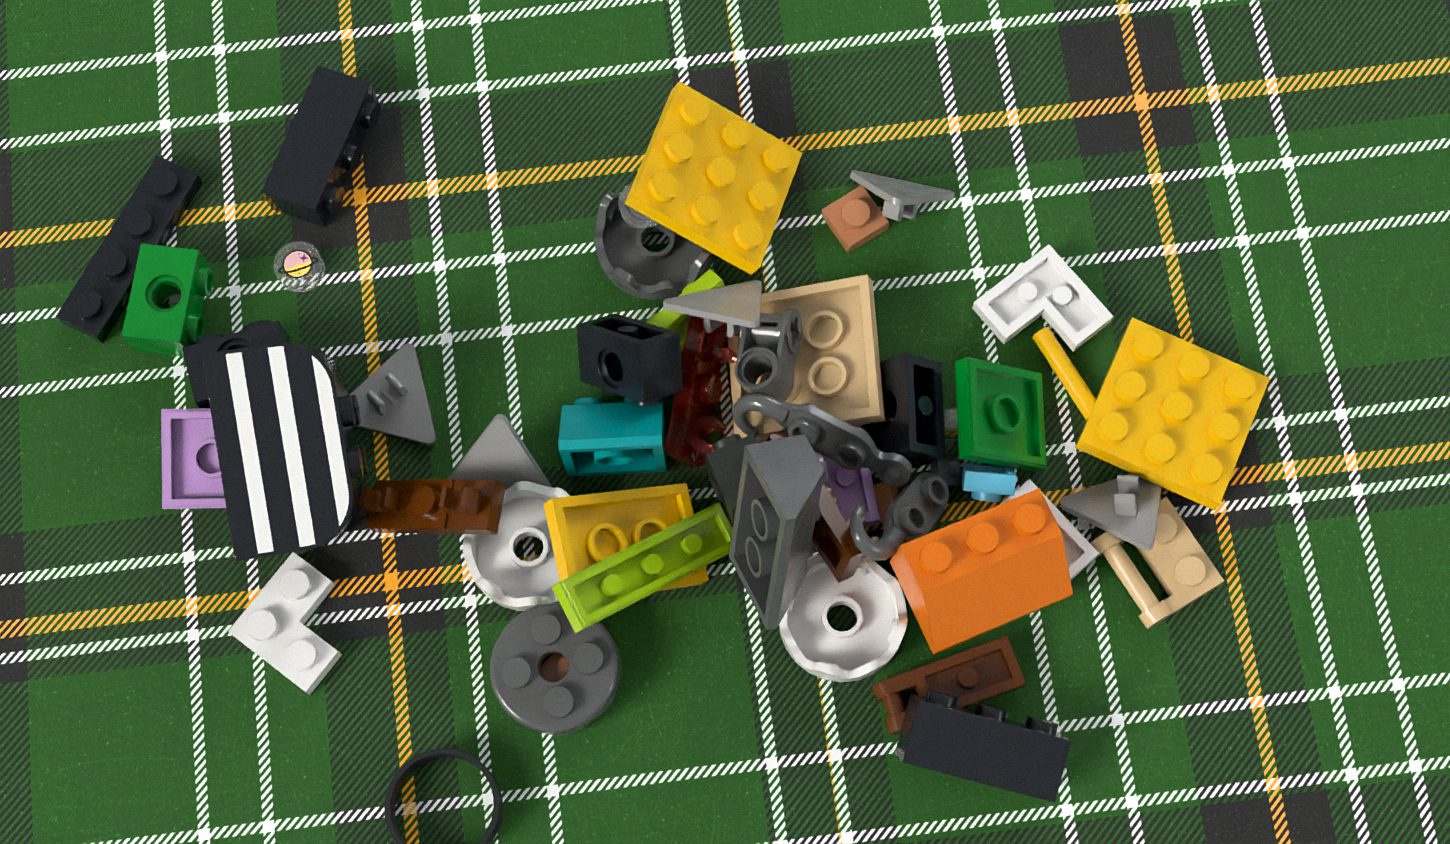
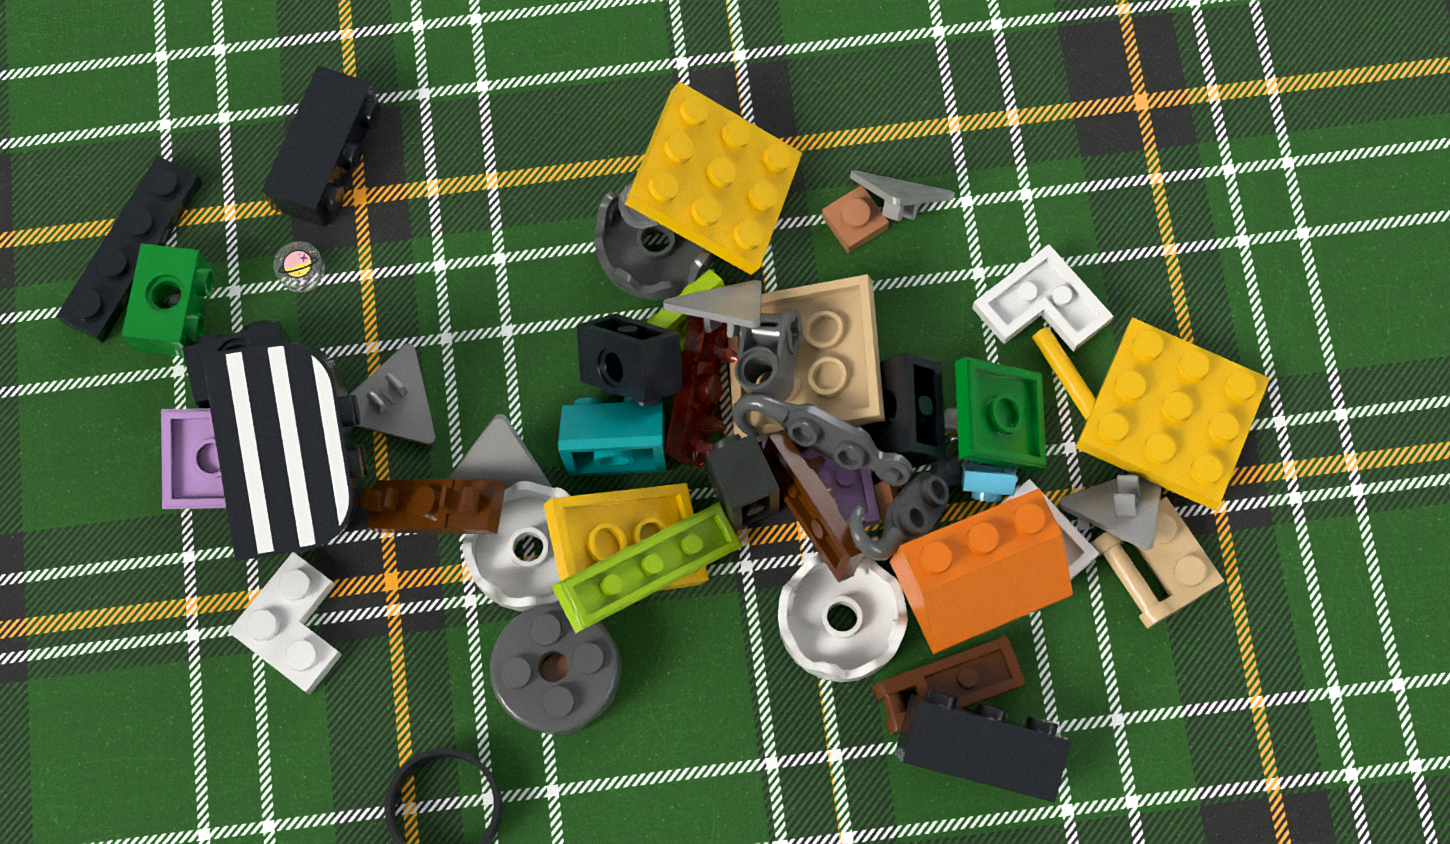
dark grey slope [729,434,827,630] -> none

